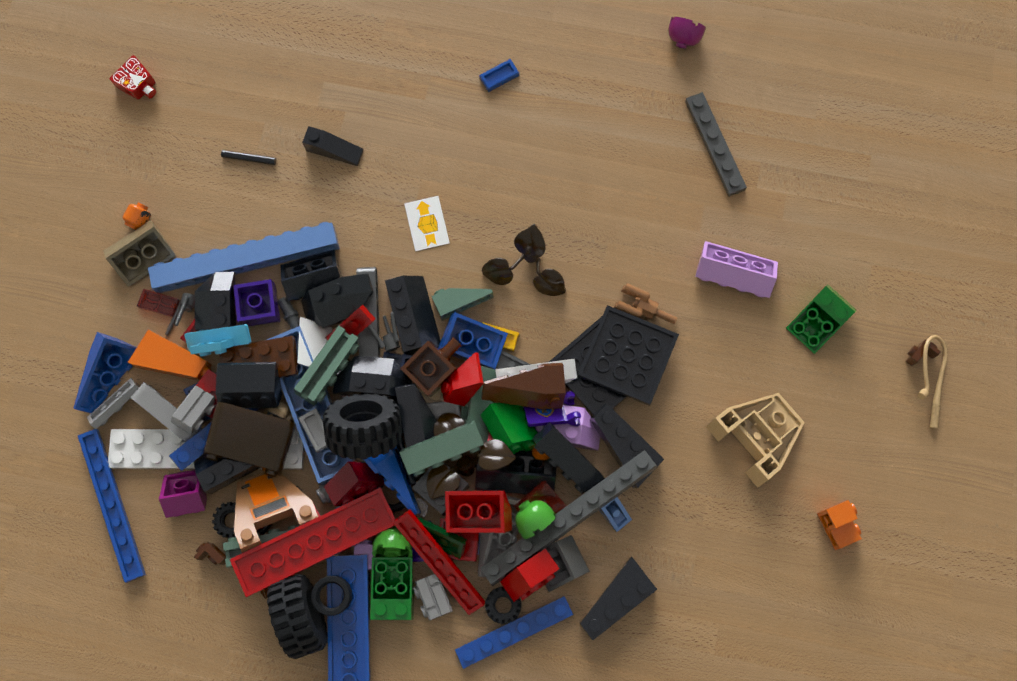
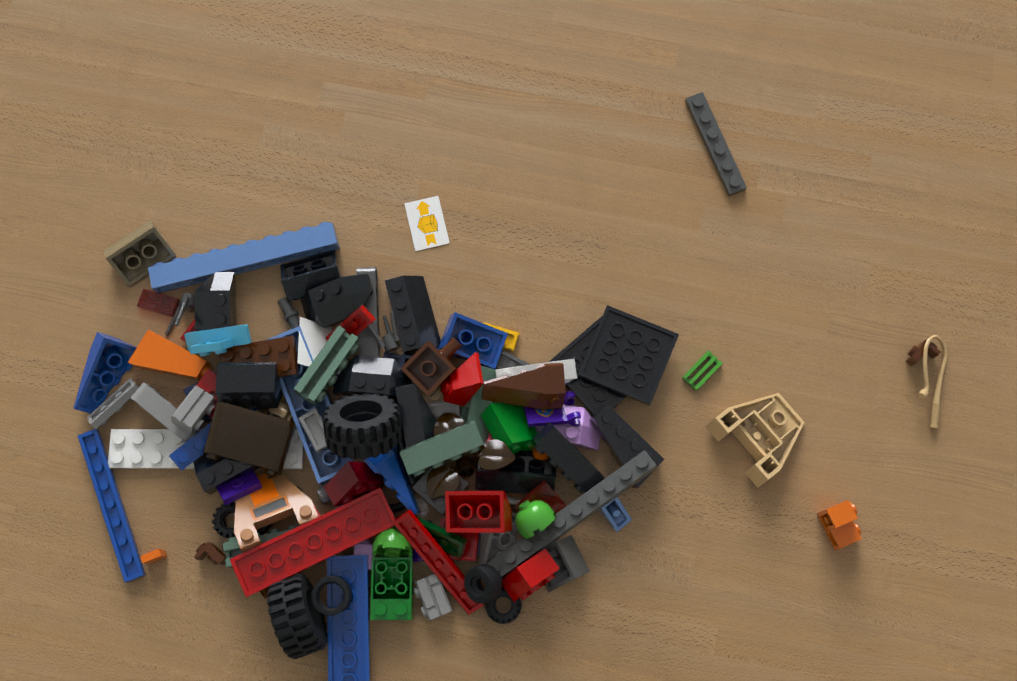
red torso [109,55,156,100] -> none
orange head [122,202,151,230] -> none
magenta slope [159,470,207,518] -> none
black bar [221,150,276,165] -> none
dark purple brick [233,279,280,327] -> none
black slope [302,126,363,166] -> none
sand green slope [431,288,494,321] -> none
blue plate [455,596,573,669] -> none
blue tile [479,59,519,92] -> none
dark brown plant [482,224,566,296] -> none
black wedge [579,557,657,640] -> none
medium nougat plant [614,283,677,324] -> none
magenta cylinder [668,17,706,49] -> none
lavender slope [695,241,778,298] -> none
green slope [786,285,857,354] -> none
none -> orange tile [140,549,167,565]
none -> dark purple plate [217,471,262,506]
none -> black tyre [464,564,502,604]
none -> bright green tile [682,350,723,391]

